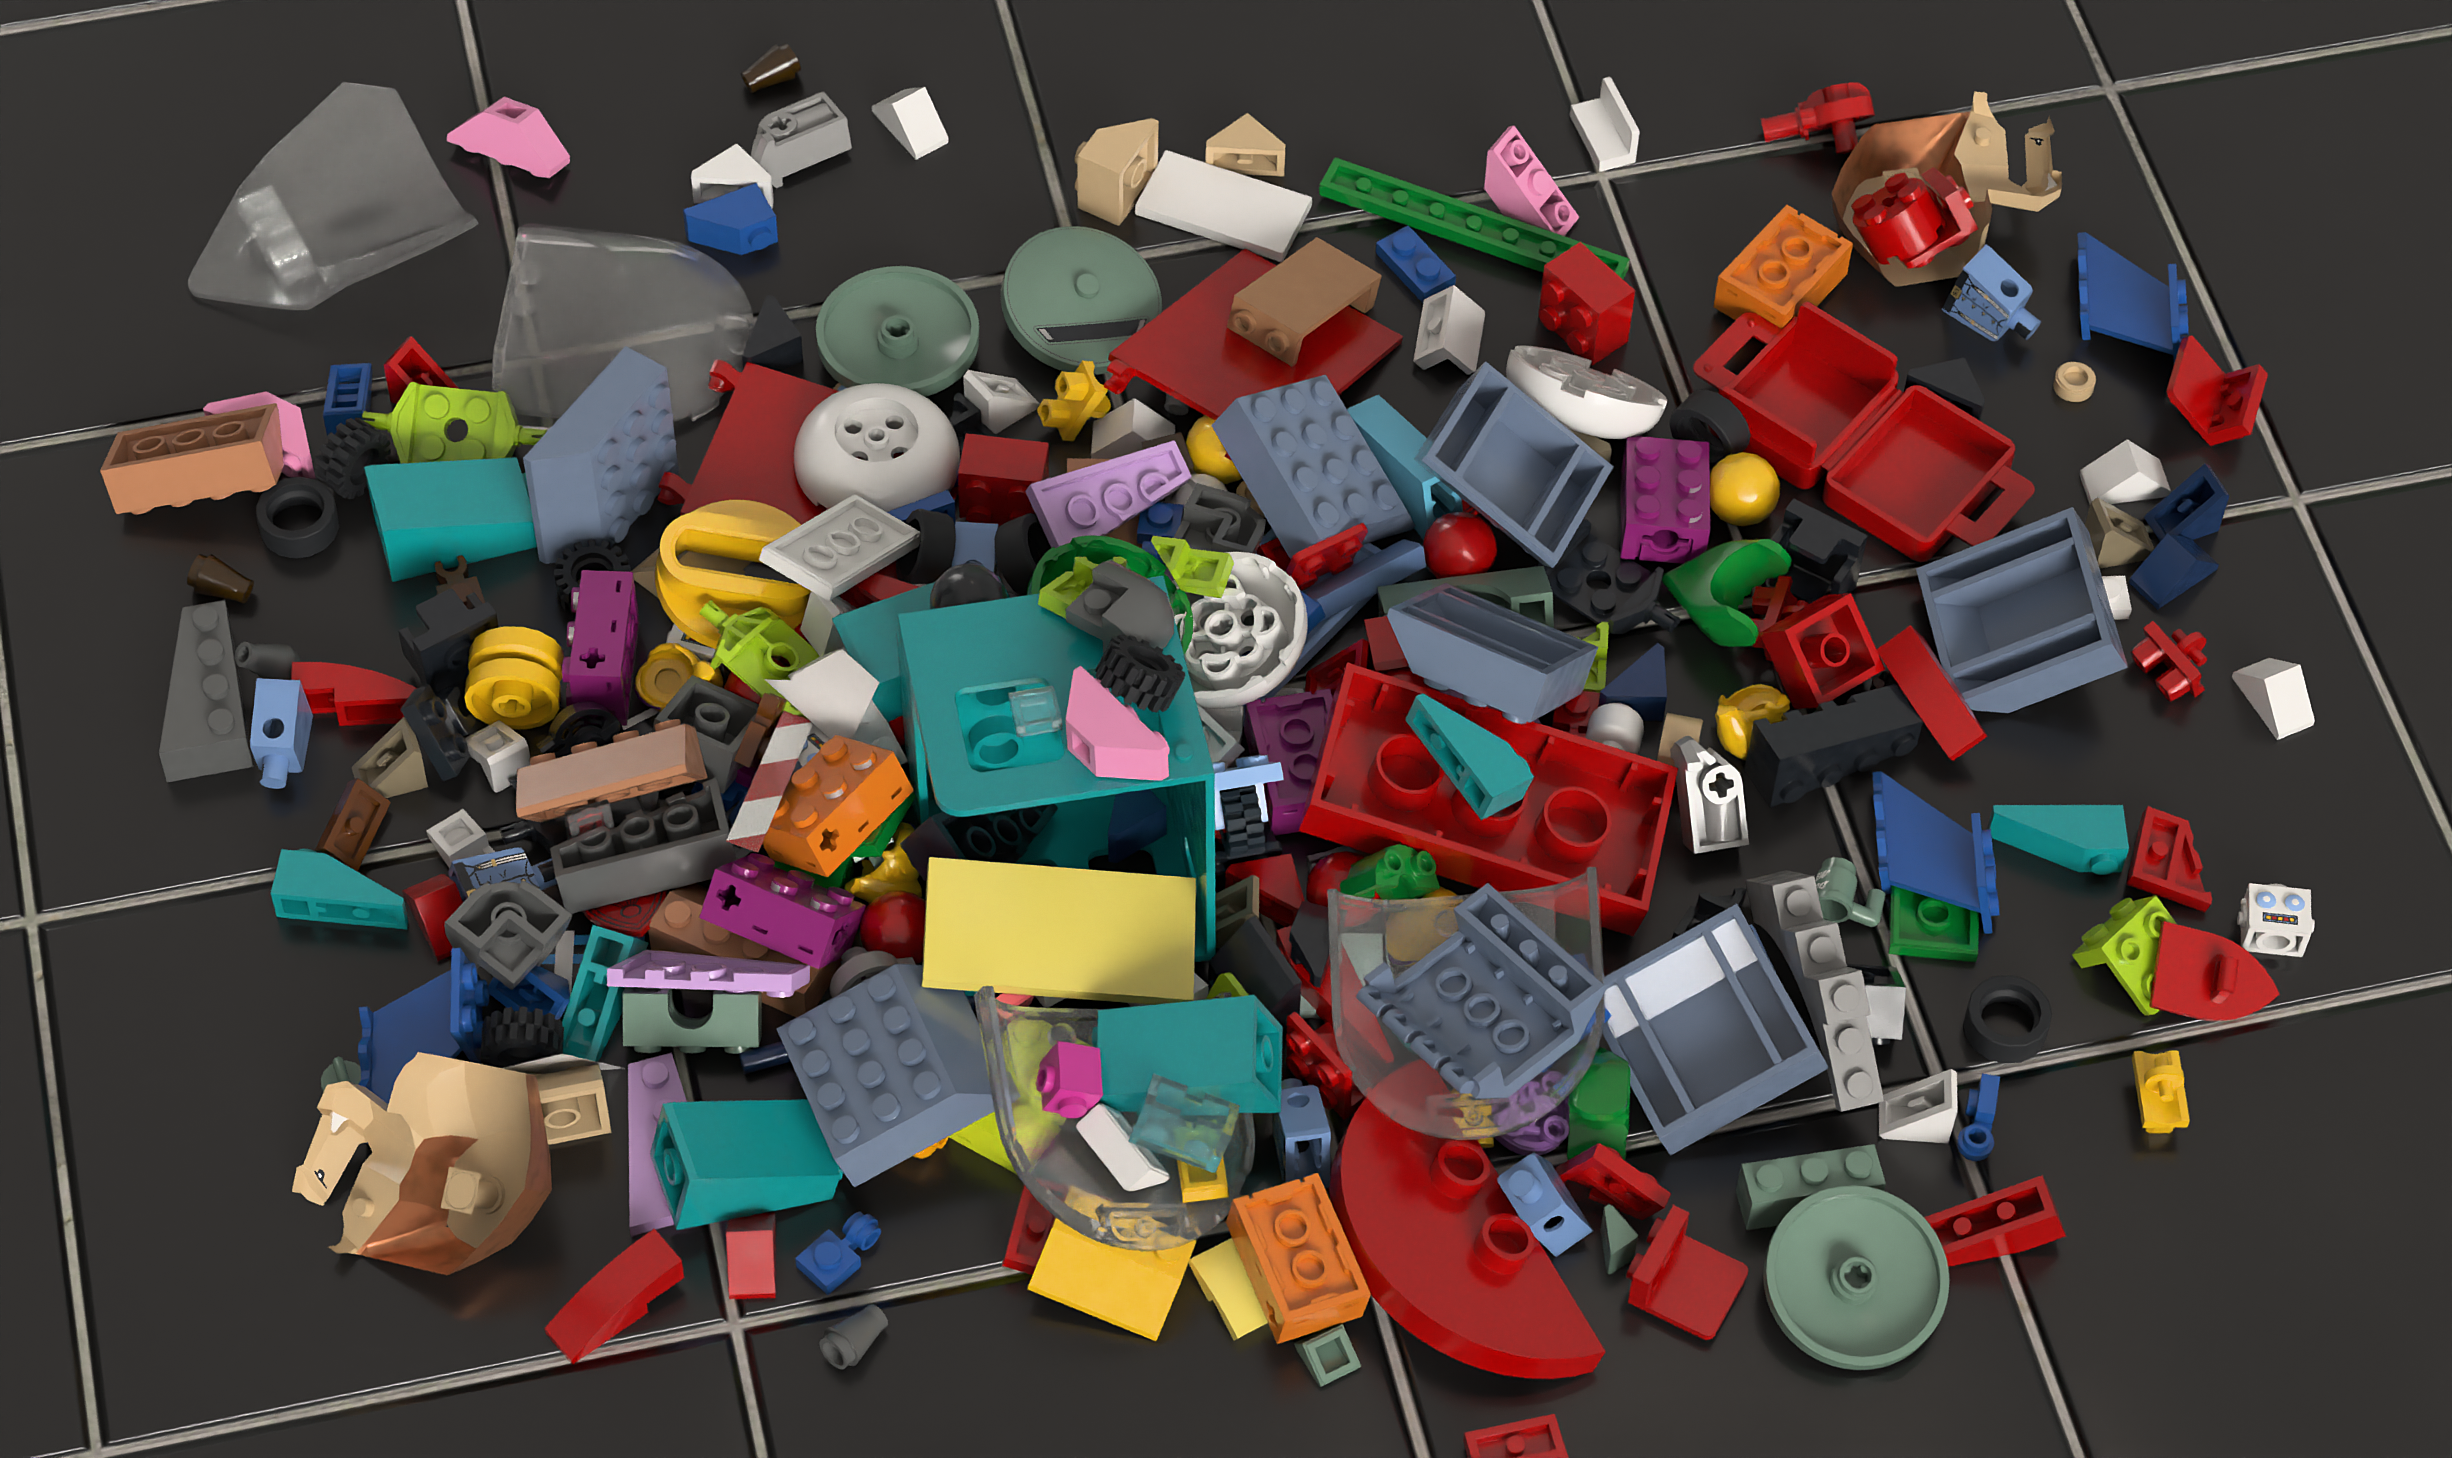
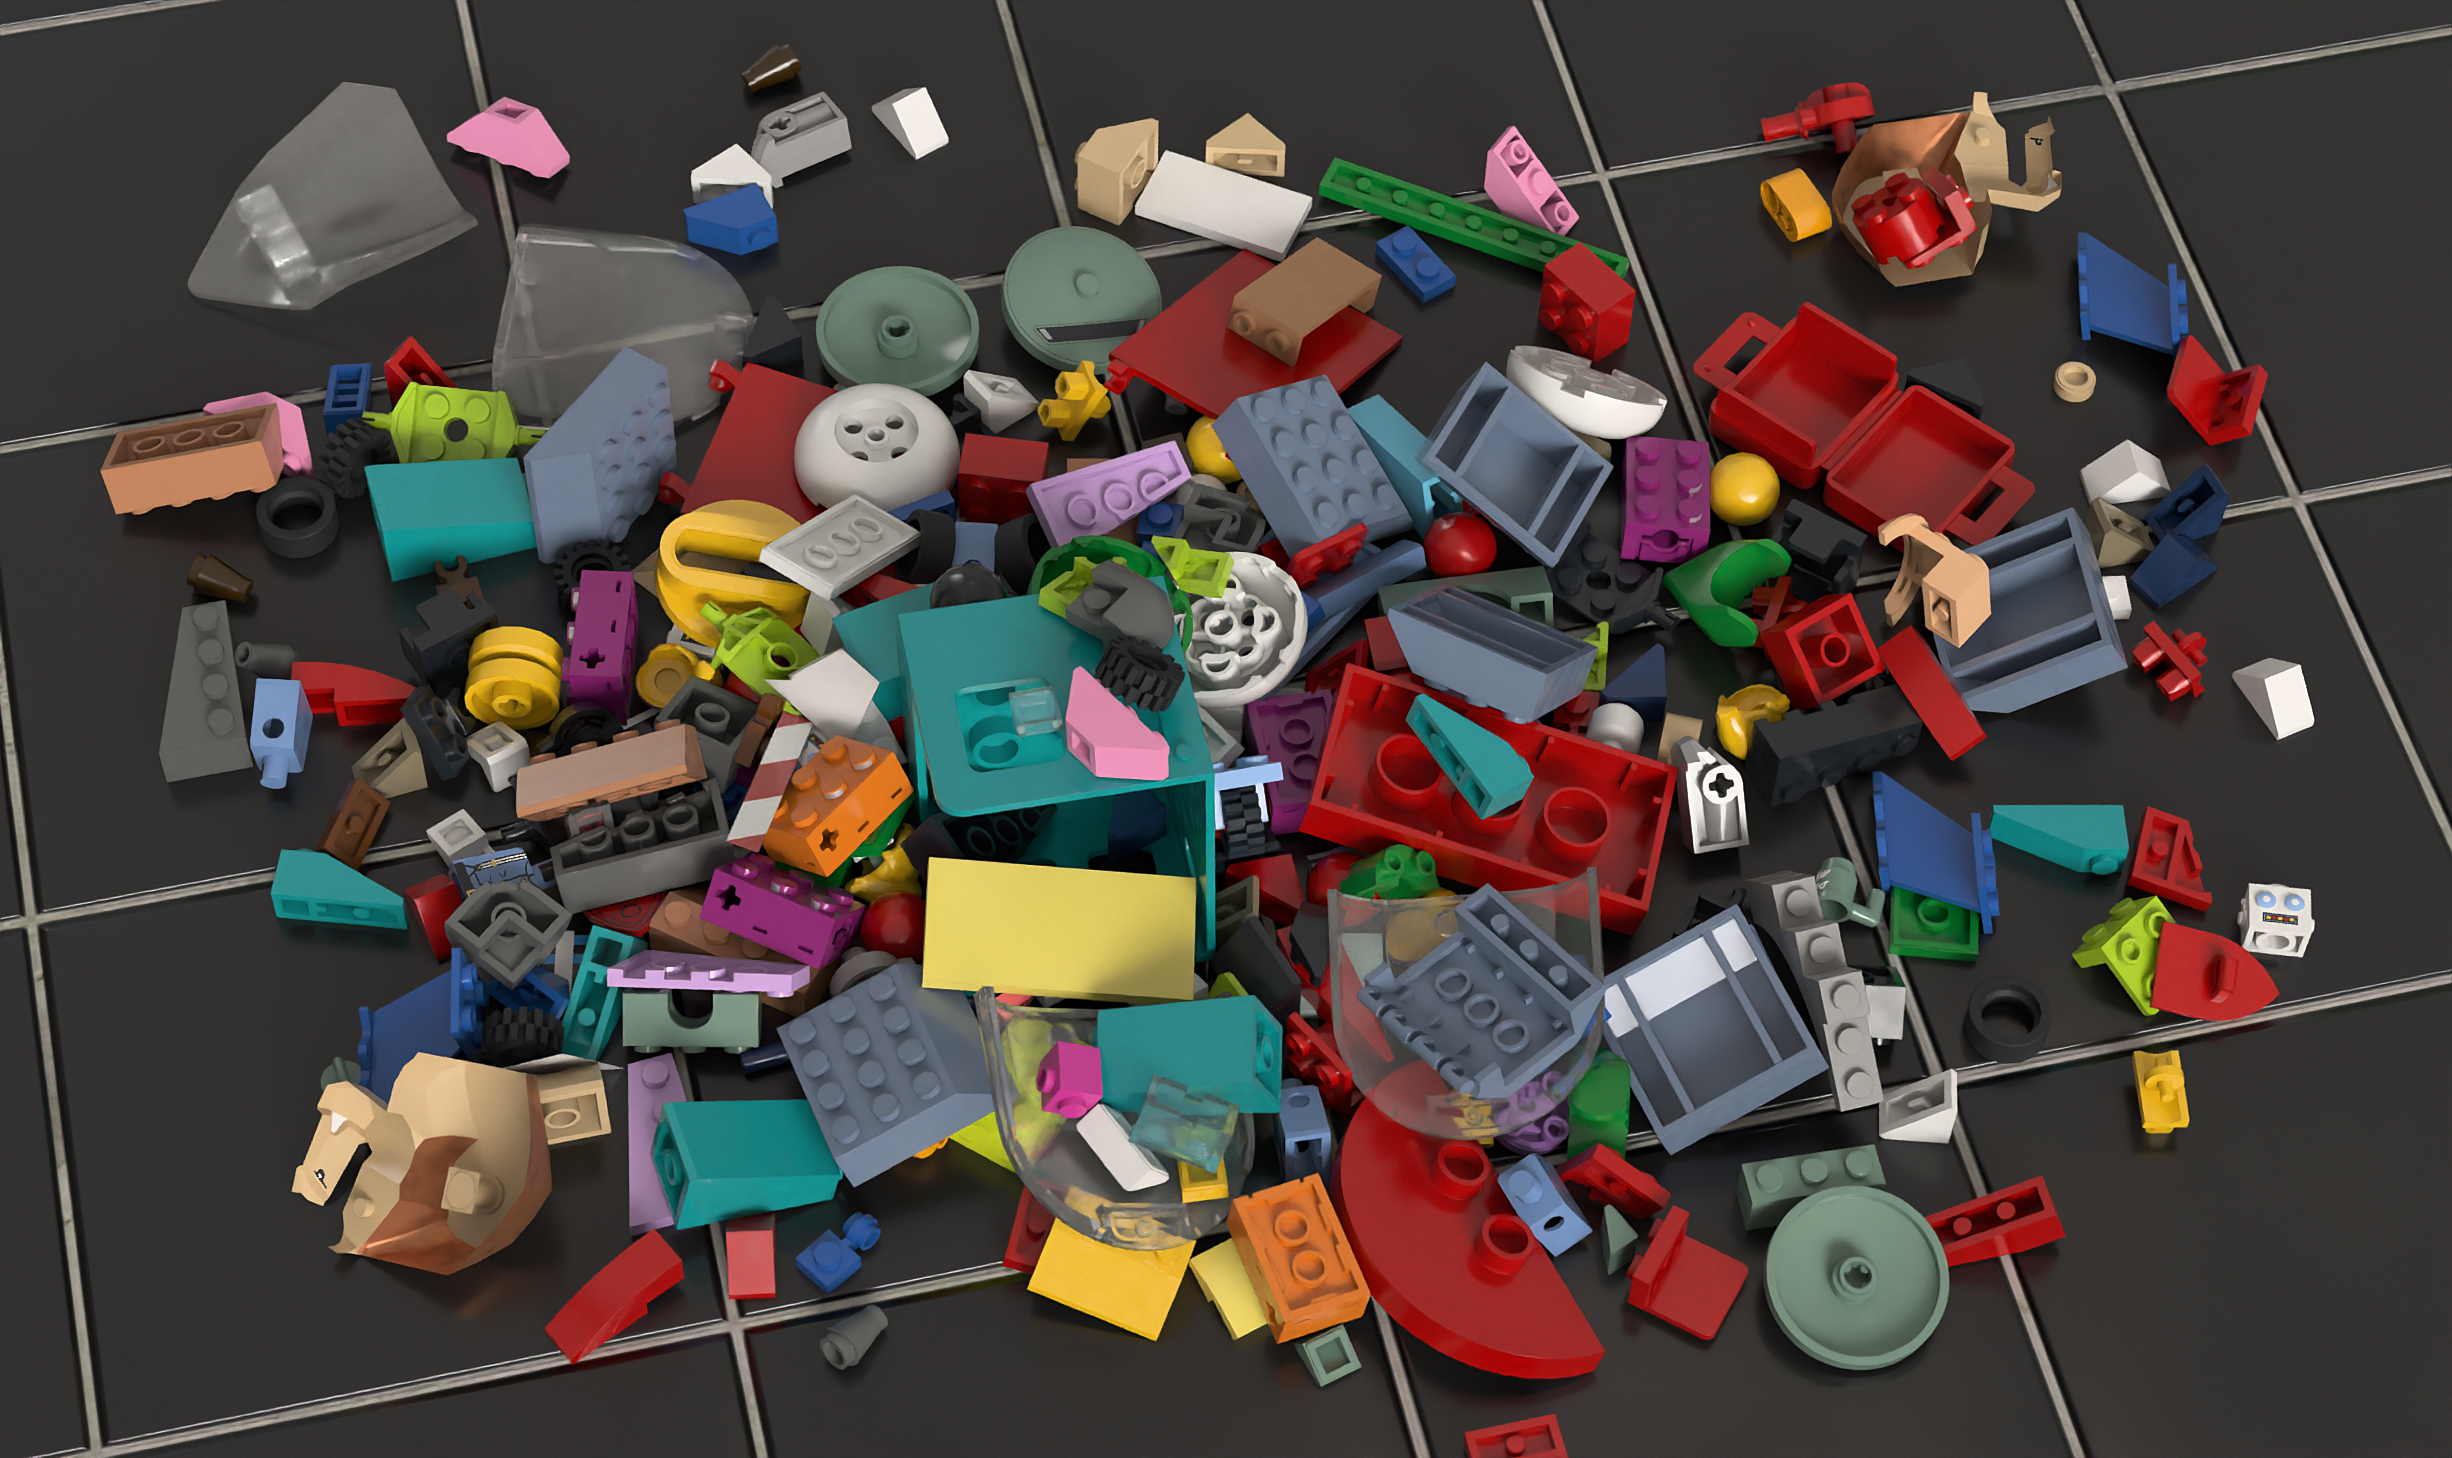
white slope [1091,398,1175,460] -> none
white panel [1413,285,1485,375] -> none
white panel [1570,77,1639,172] -> none
black tyre [1669,389,1751,469] -> none
orange piece [1713,205,1853,329] -> none
medium blue torso [1942,244,2041,341] -> none
blue plate [1957,1073,2000,1161] -> none
none -> light orange beam [1760,168,1832,242]
none -> light nougat piece [1878,513,1991,648]

